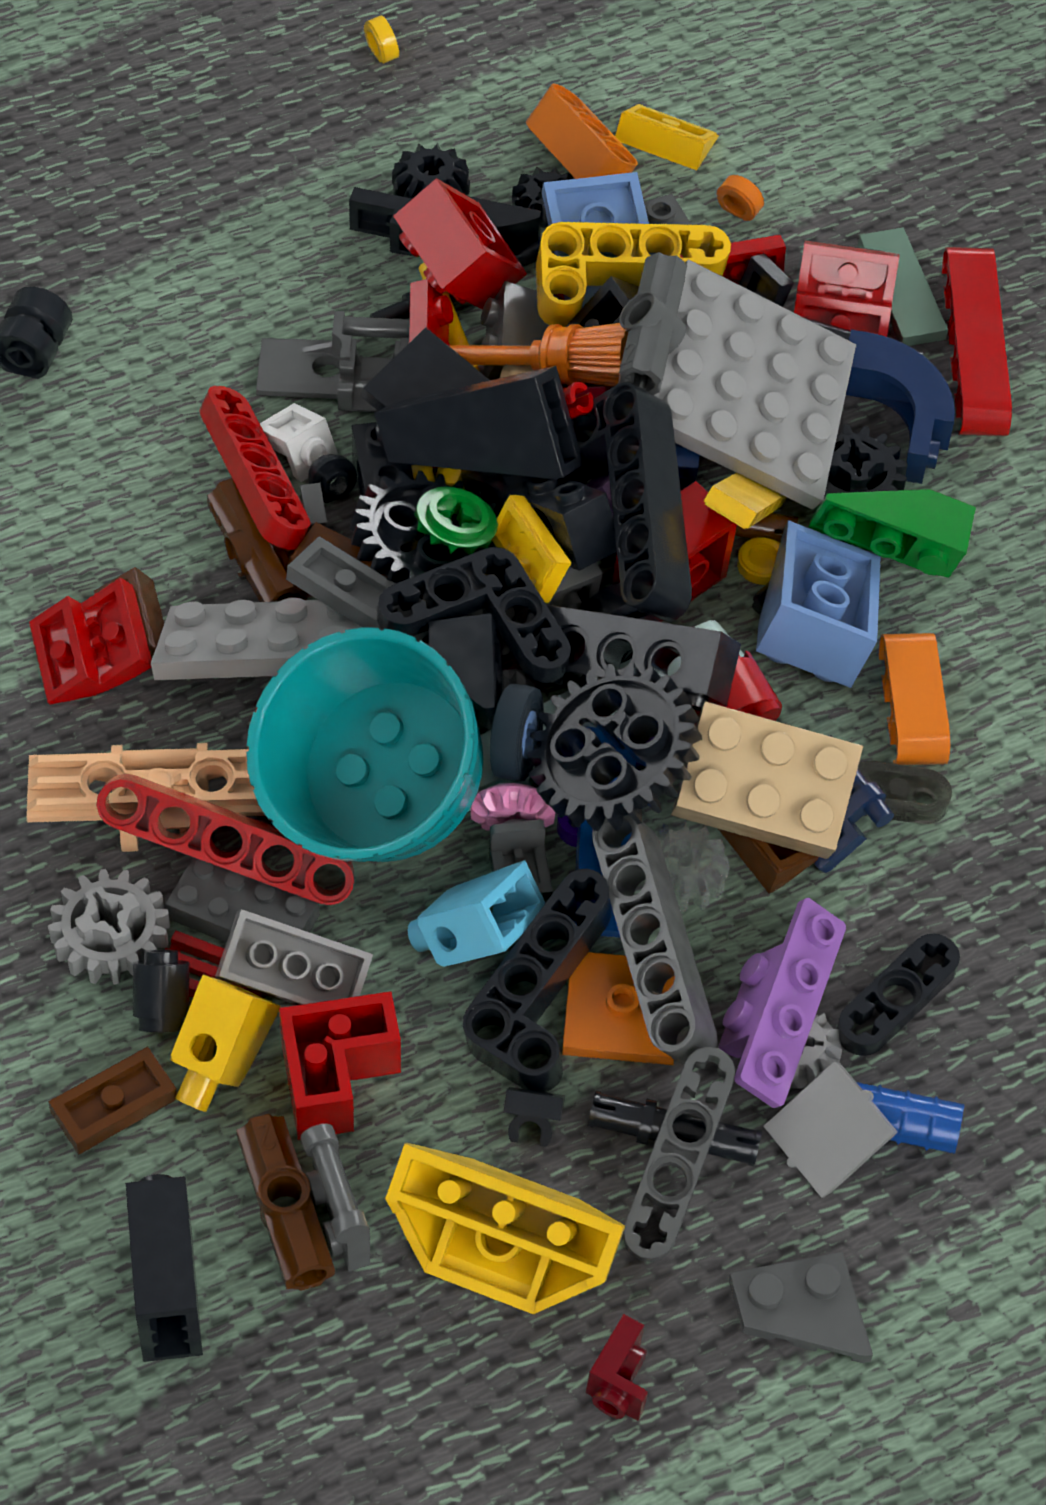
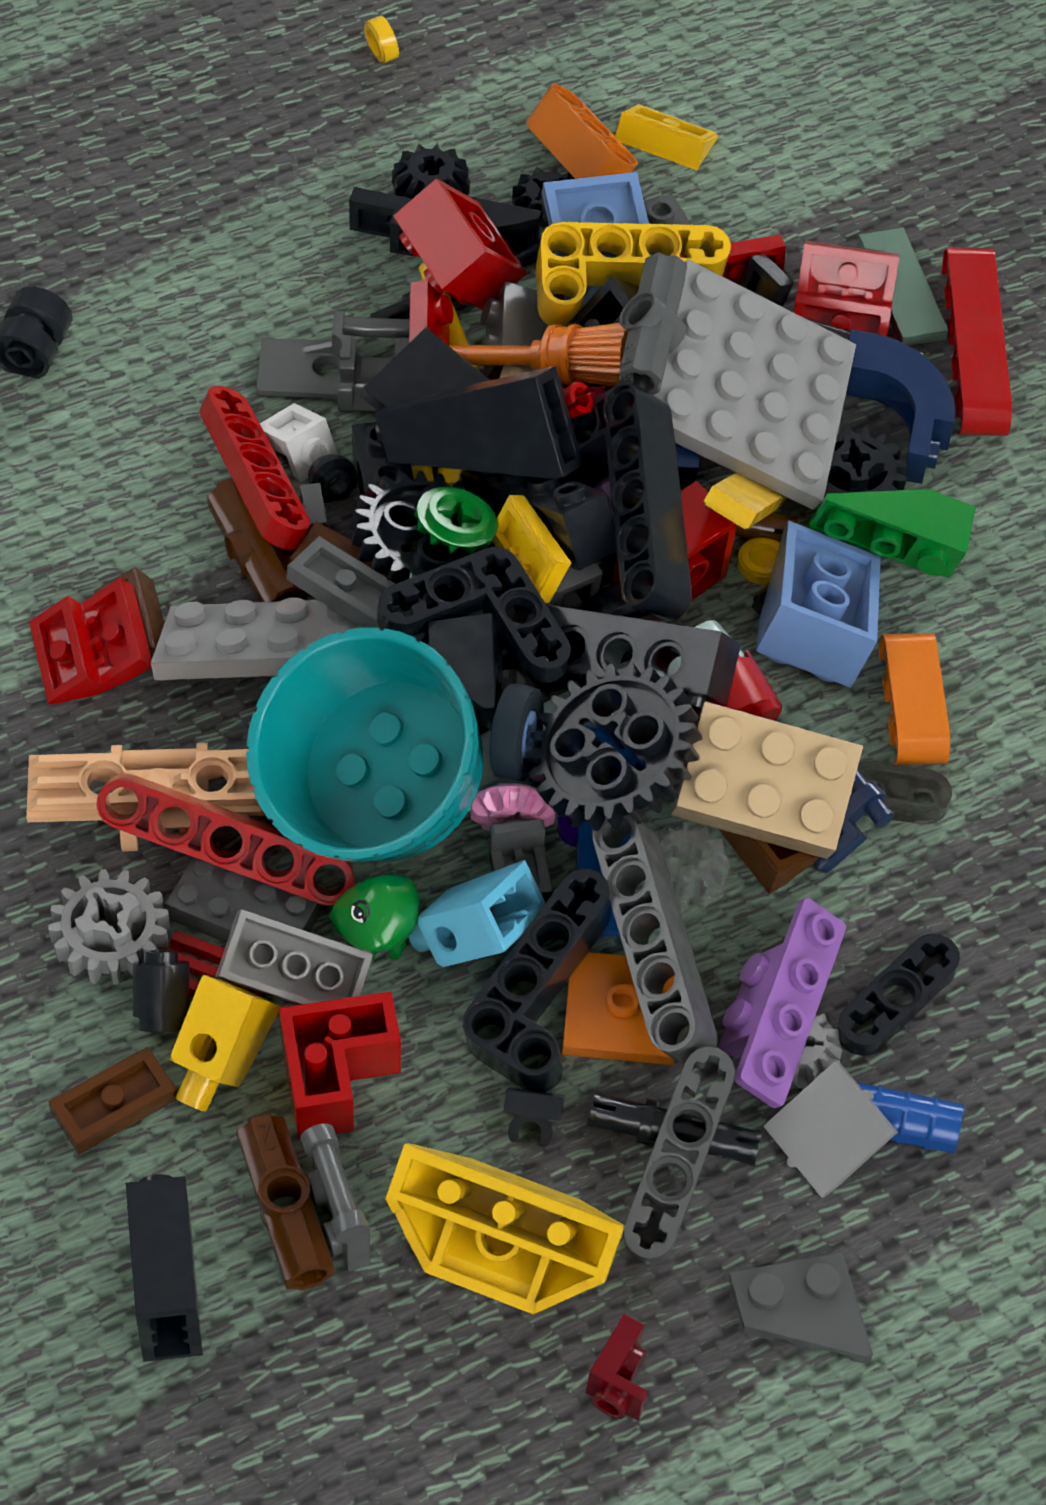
orange tile [717,175,764,221] -> none
none -> green piece [329,873,420,960]

